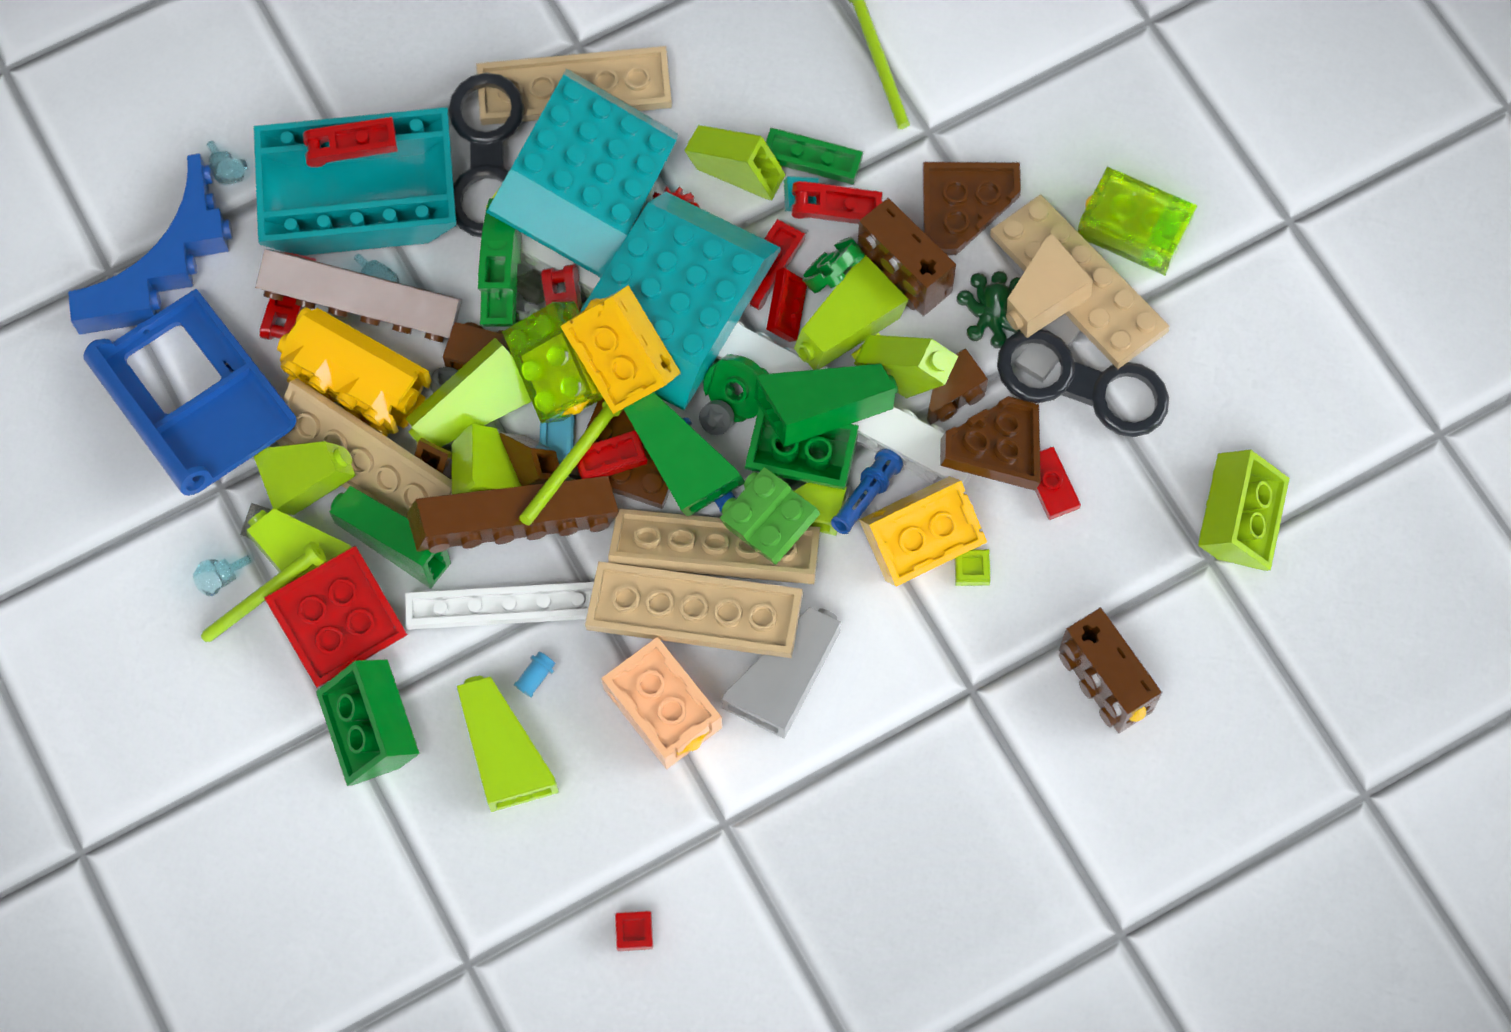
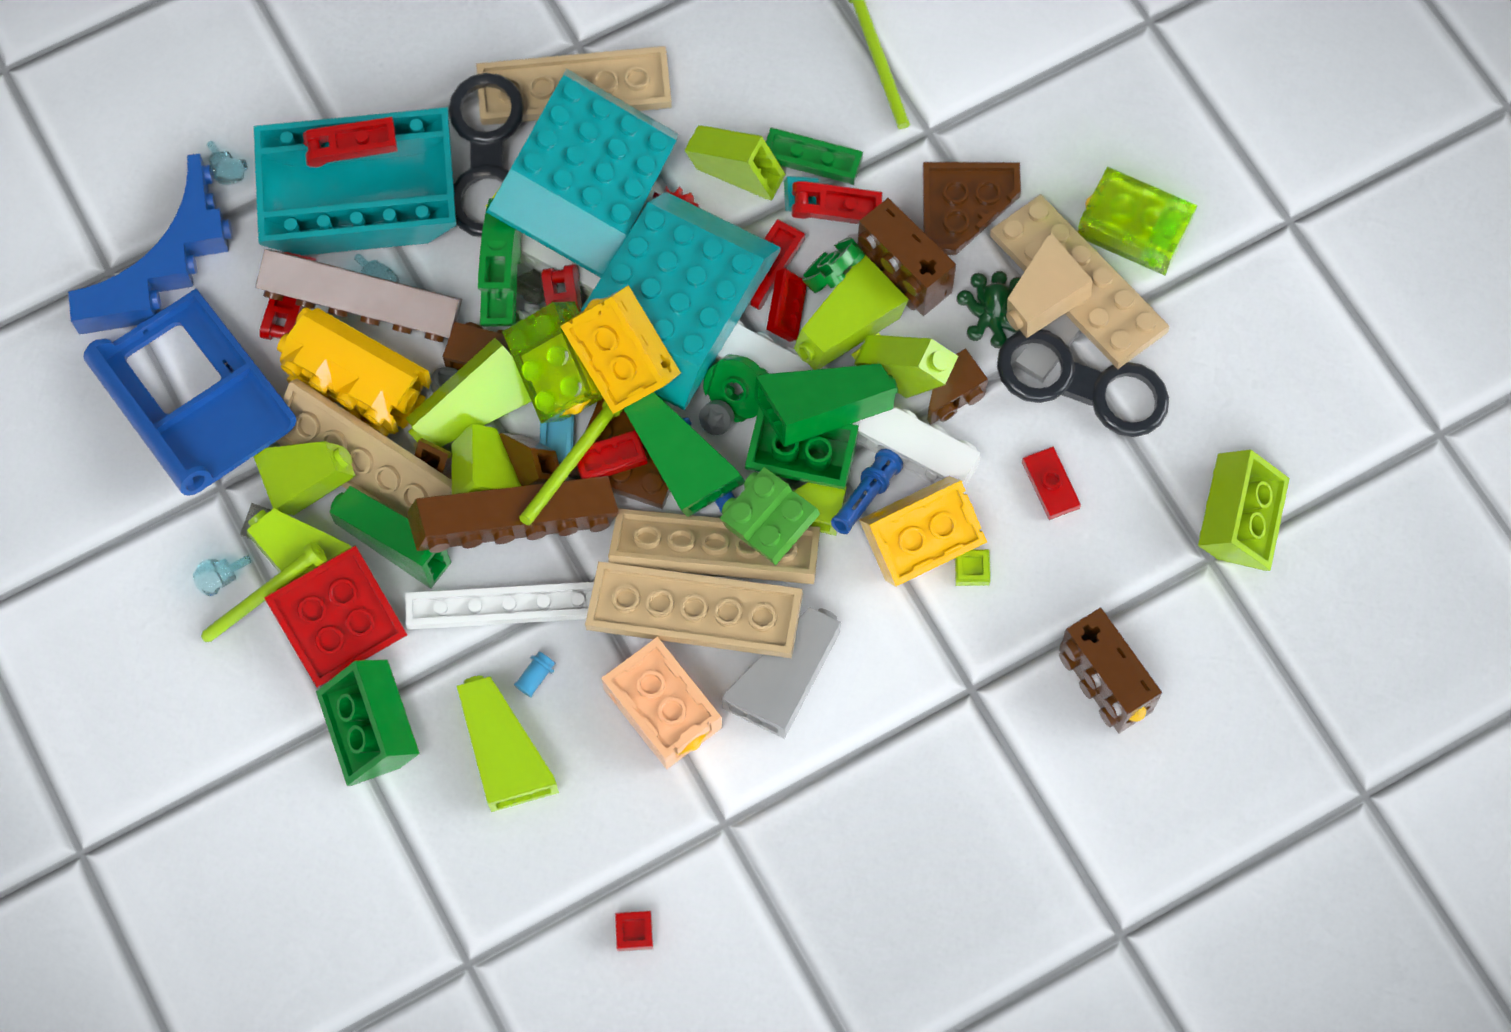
reddish brown plate [940,396,1040,491] -> none

